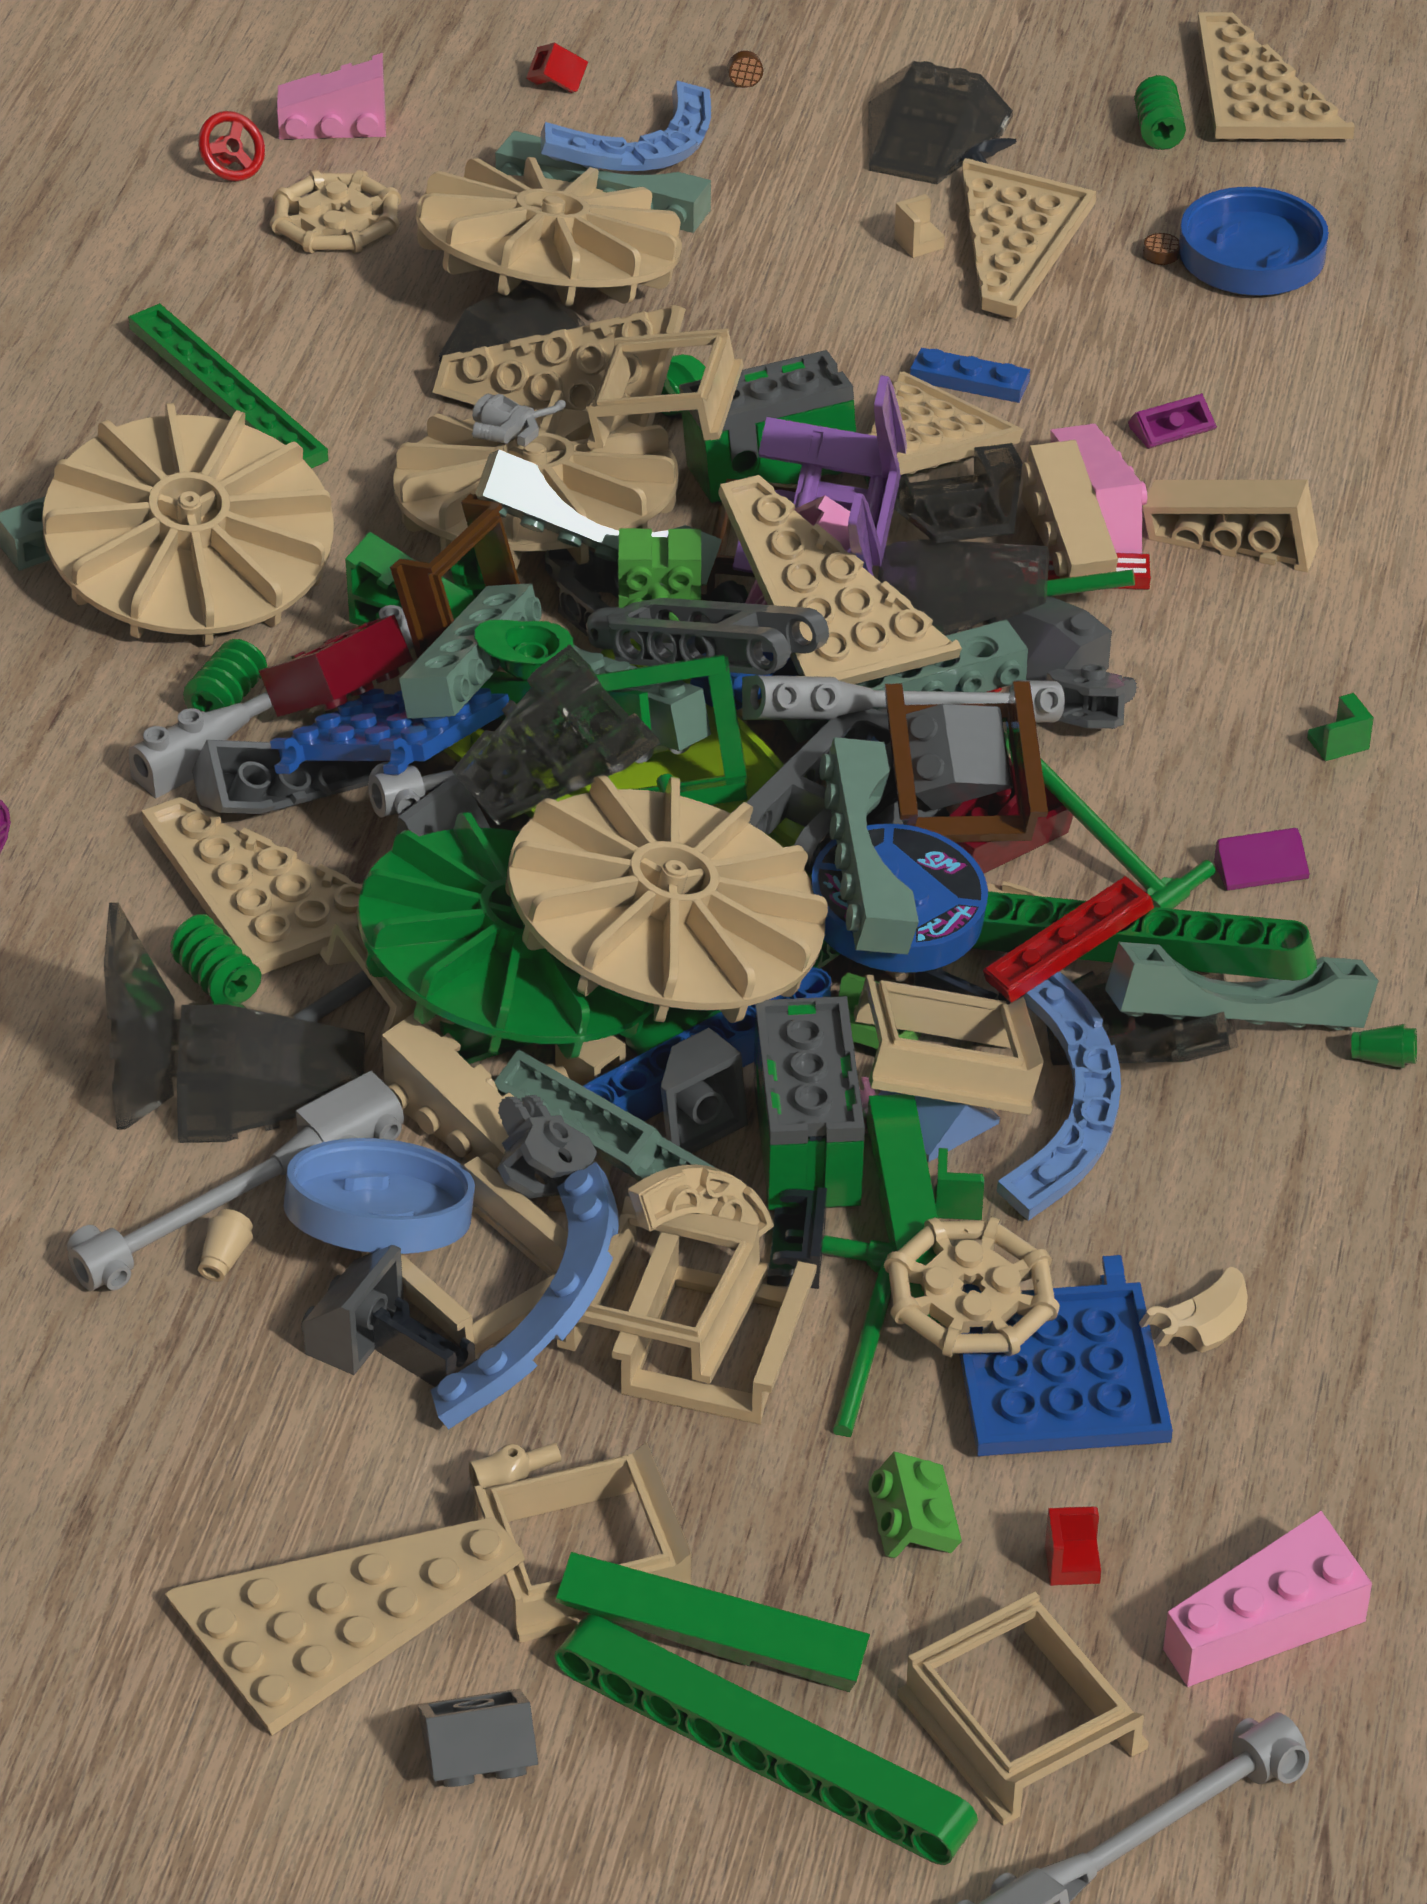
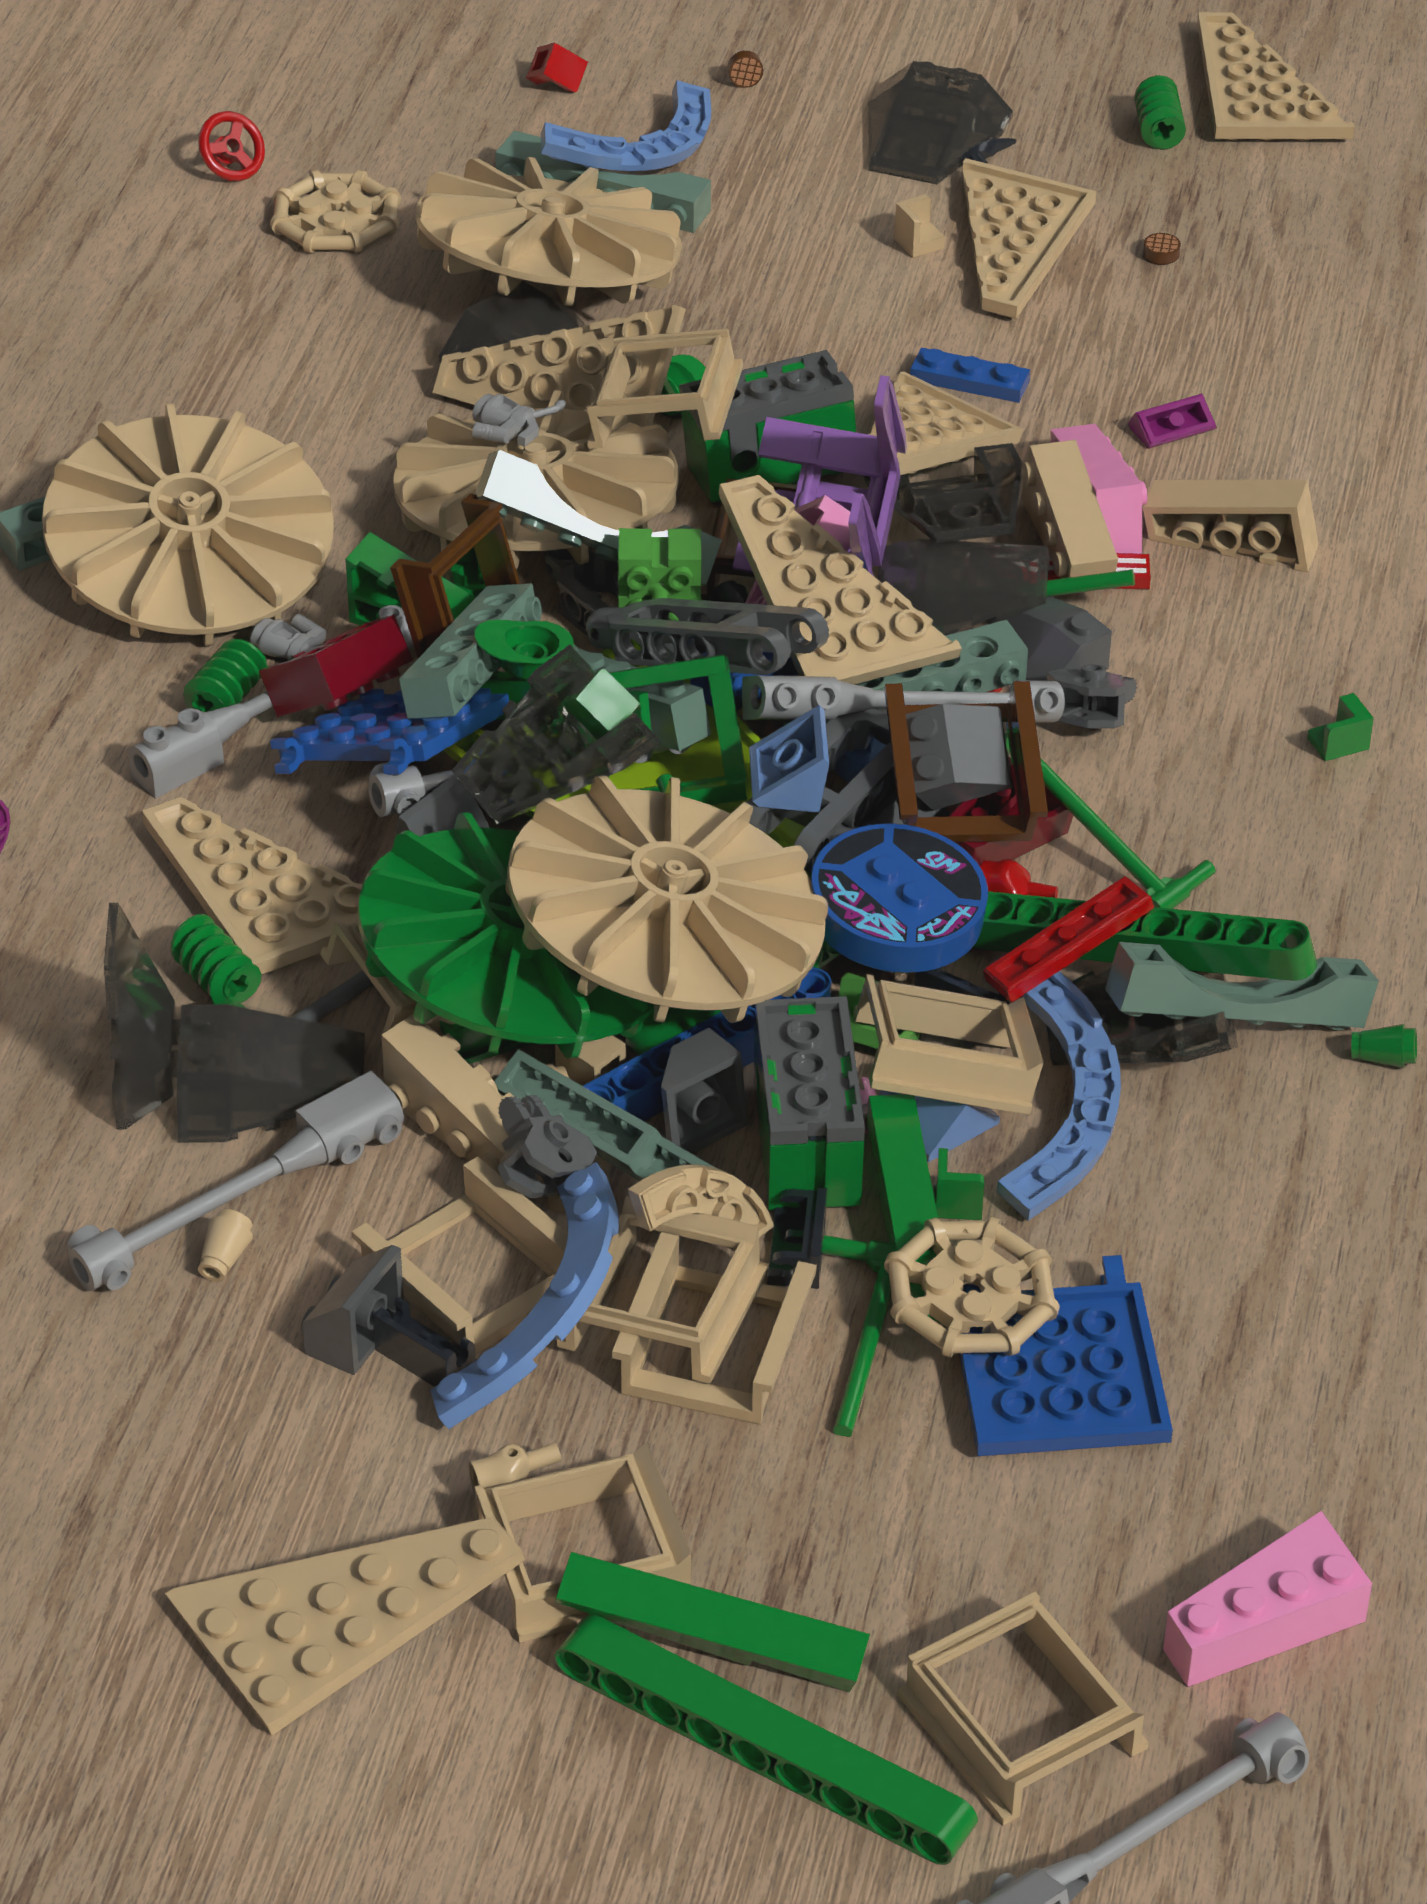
green plate [128,303,329,469] -> none
dark grey wedge [192,740,371,814] -> none
bright pink wedge [277,53,386,139] -> none
medium blue brick [283,1138,475,1254] -> none
dark grey slope [418,1689,538,1787] -> none
sand green arch [819,737,919,955] -> none
bright green bracket [868,1451,962,1558] -> none
red panel [1045,1506,1101,1586] -> none
tan piece [1139,1267,1248,1353] -> none
blue brick [1179,187,1329,295] -> none
magenta slope [1214,828,1310,891] -> none
none -> light grey piece [250,614,326,661]
none -> panel [562,669,640,739]
none -> medium blue slope [749,705,829,812]
none -> red piece [980,859,1058,898]

